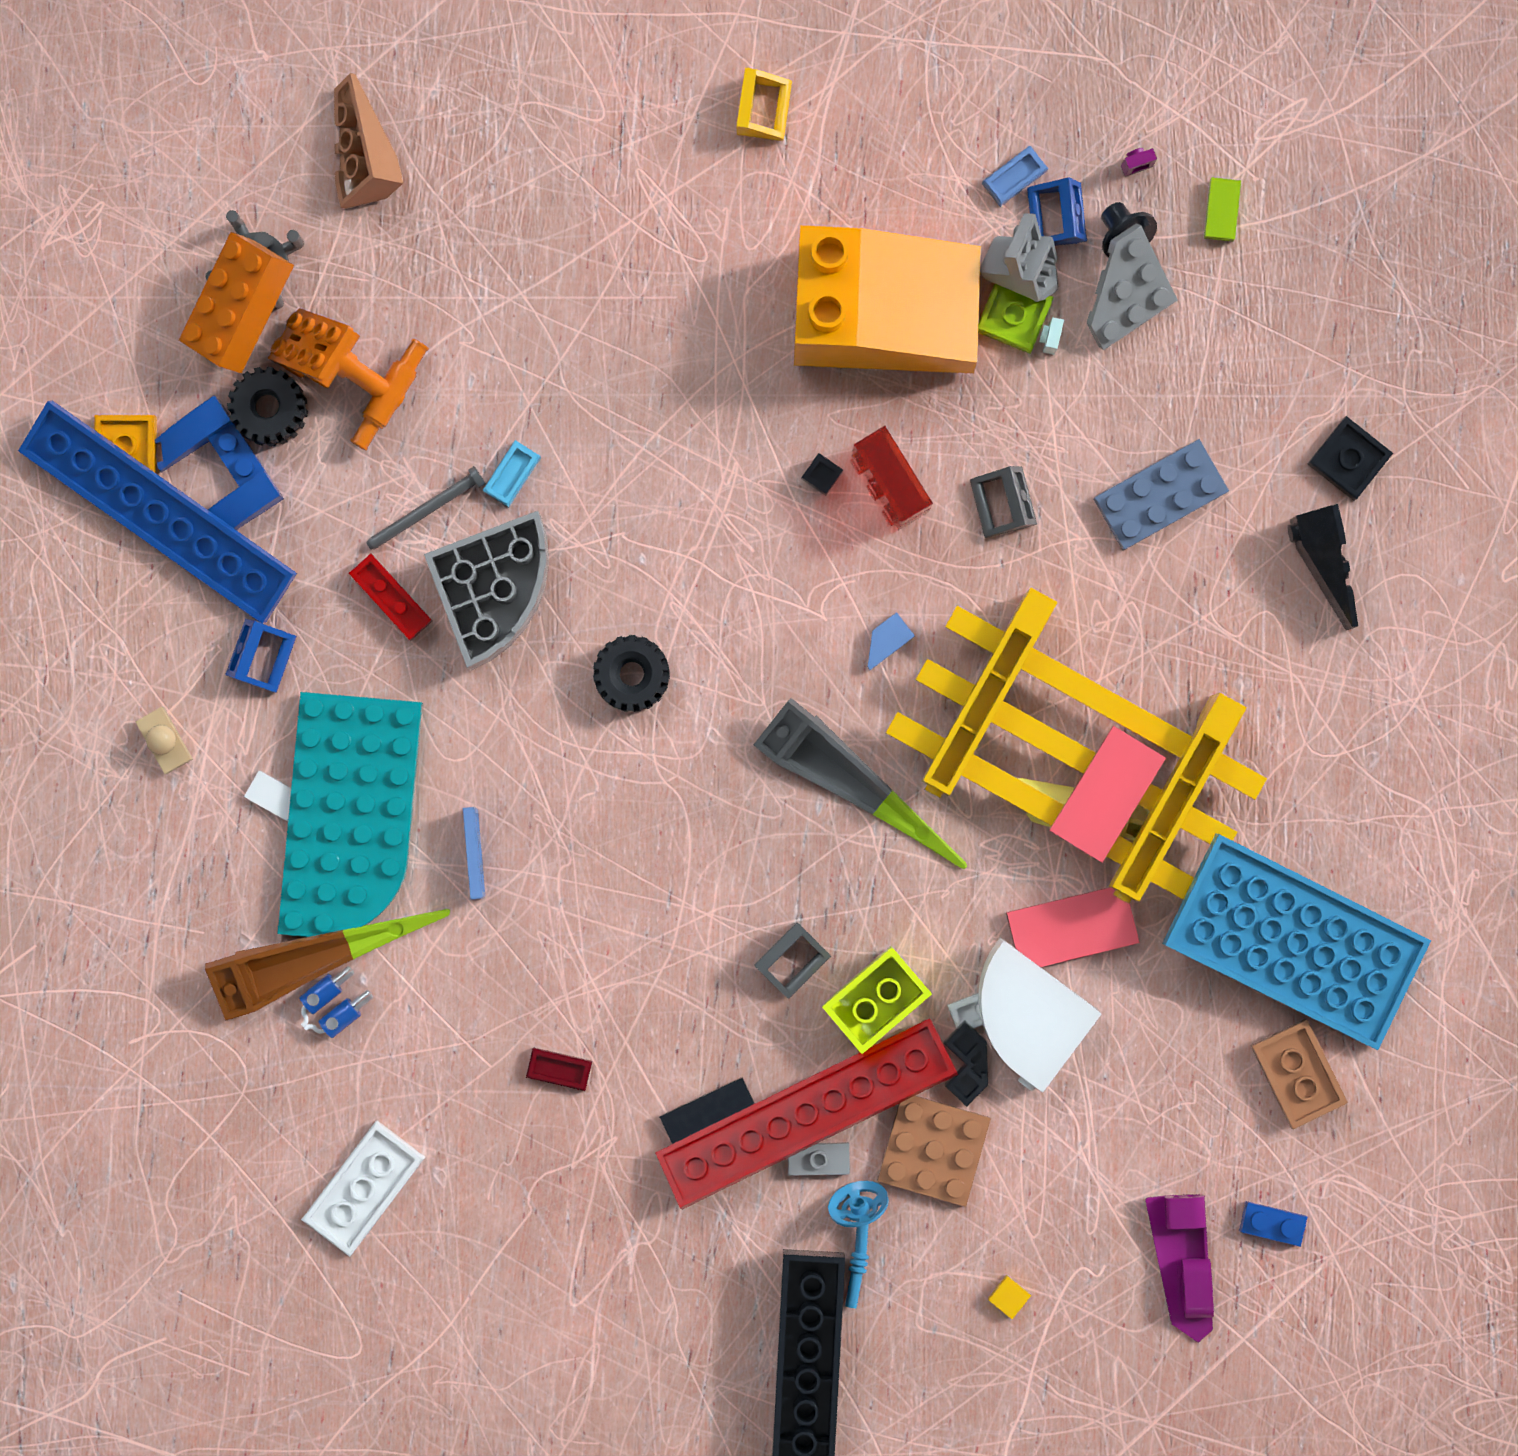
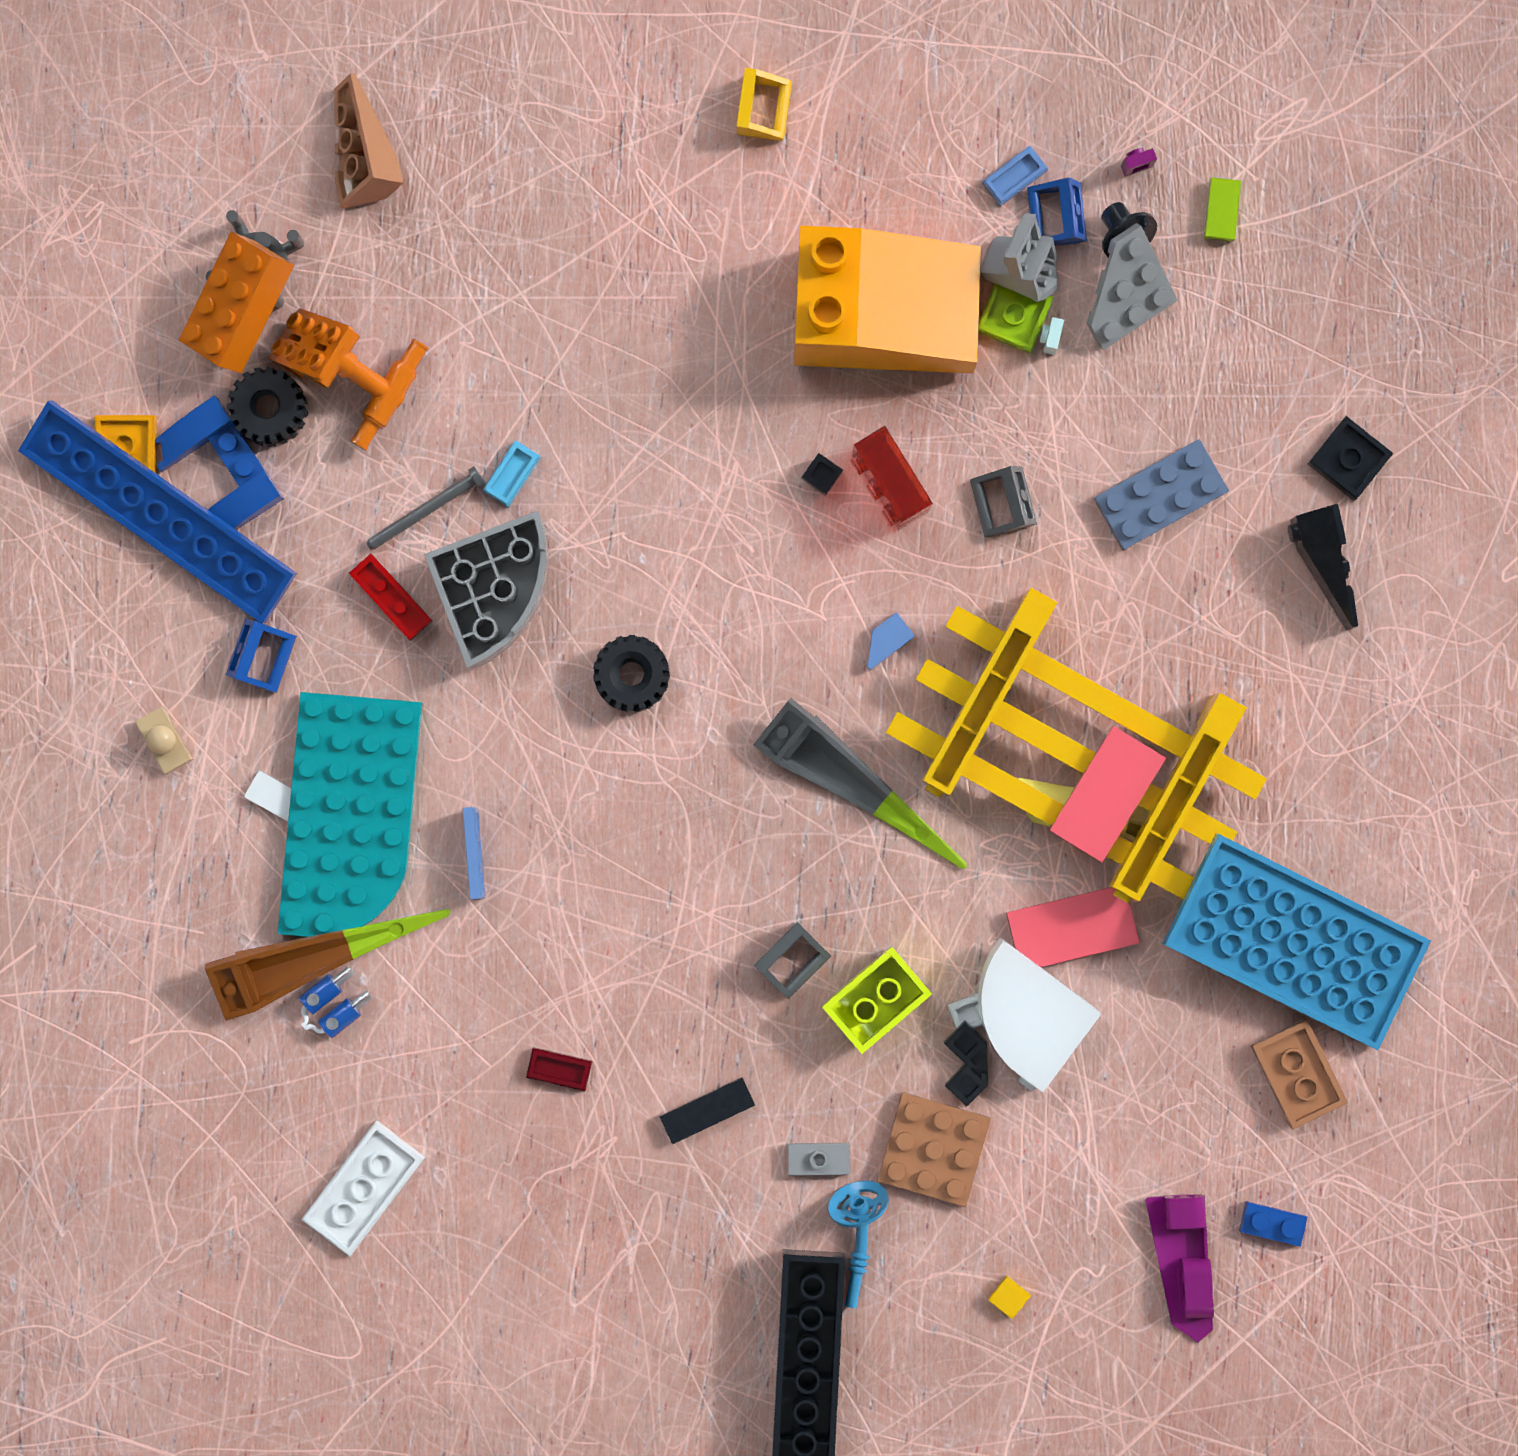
red plate [655,1018,958,1210] -> none

